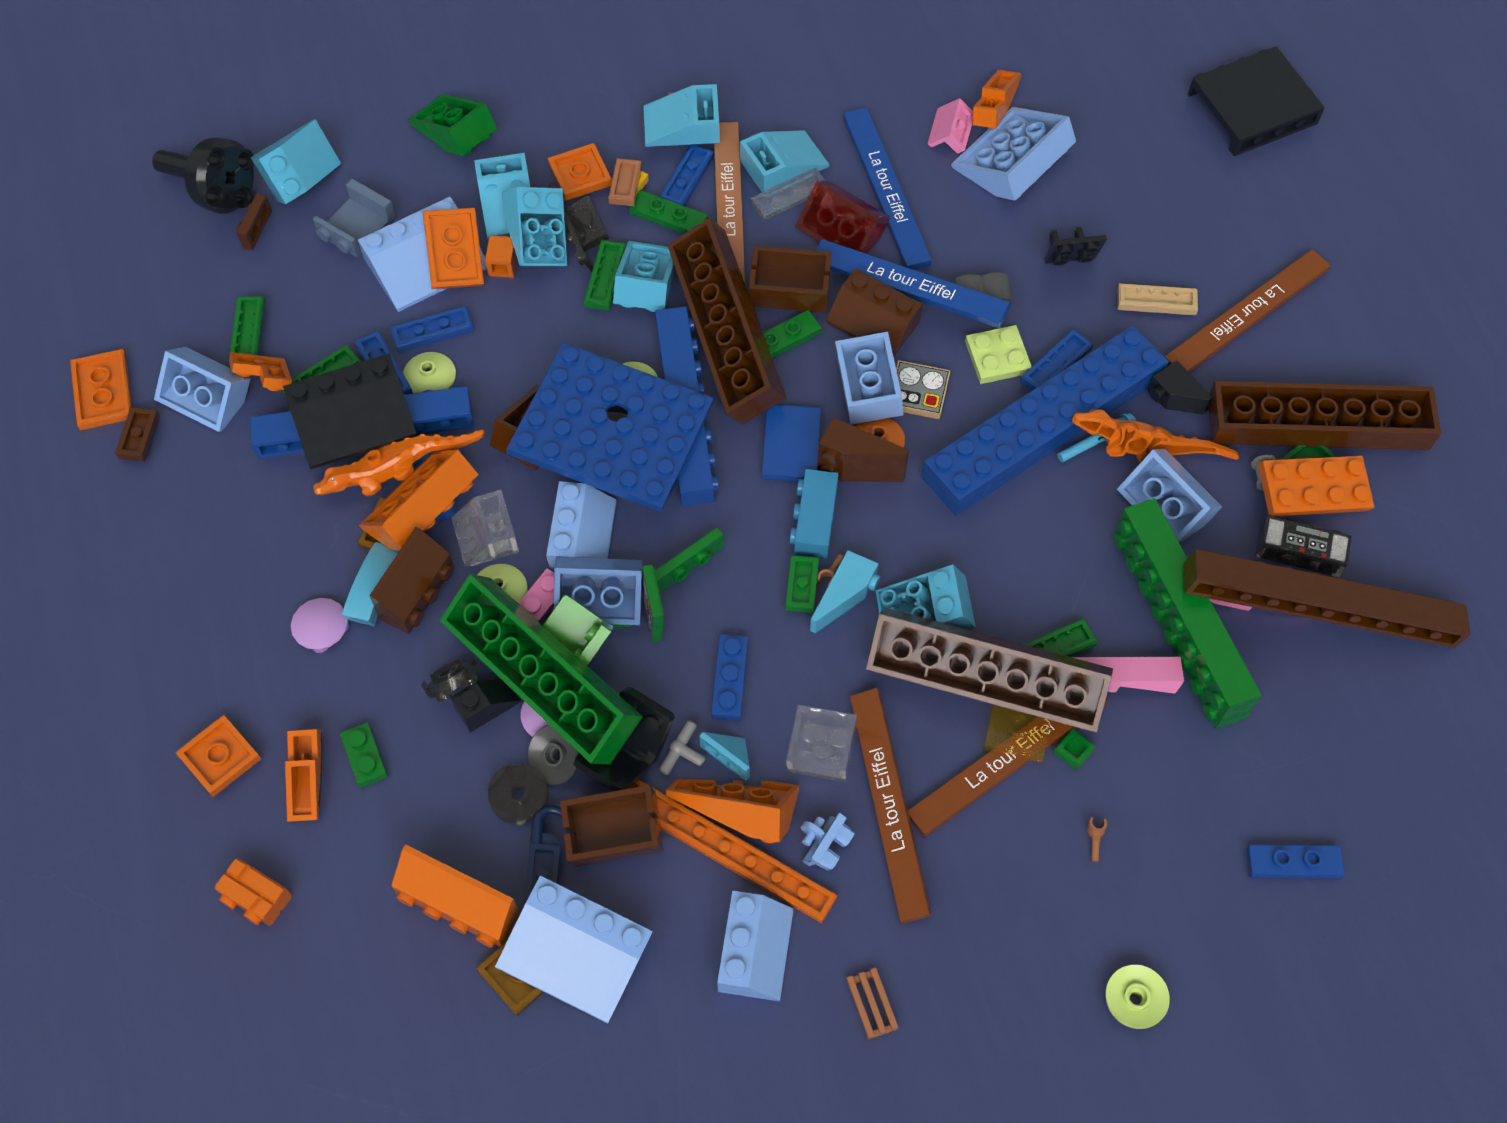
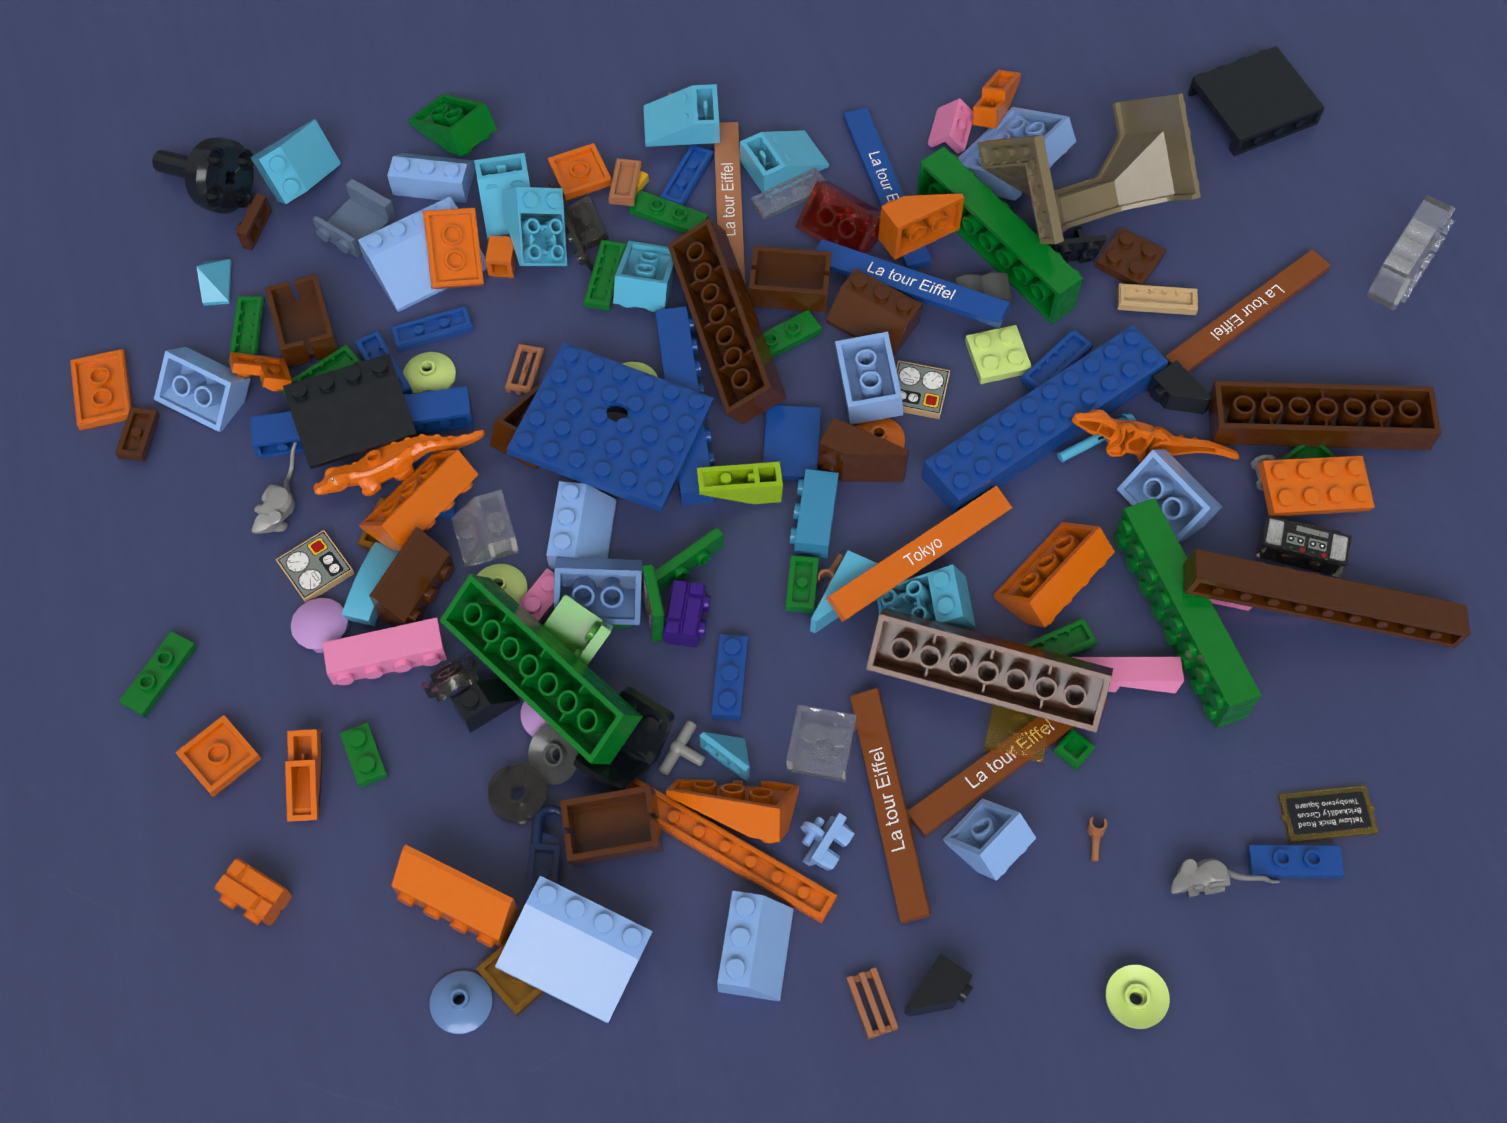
none -> green plate [119,631,197,718]
none -> medium azure slope [196,259,232,306]
none -> light grey animal [251,442,297,534]
none -> reddish brown piece [265,274,339,368]
none -> tile [275,530,355,603]
none -> bright pink brick [322,618,447,686]
none -> light blue slope [387,153,475,203]
none -> medium blue dish [429,971,493,1035]
none -> nougat tile [505,344,545,395]
none -> dark purple brick [663,580,711,647]
none -> lime slope [697,462,783,504]
none -> orange tile [826,485,1013,622]
none -> orange slope [878,193,965,260]
none -> black slope [904,954,973,1017]
none -> green brick [917,147,1083,325]
none -> light blue slope [943,798,1036,881]
none -> dark tan panel [977,93,1201,244]
none -> orange slope [992,522,1115,628]
none -> reddish brown plate [1095,227,1166,285]
none -> light grey animal [1171,858,1280,897]
none -> piece [1278,785,1379,843]
none -> clear brick [1366,195,1455,310]

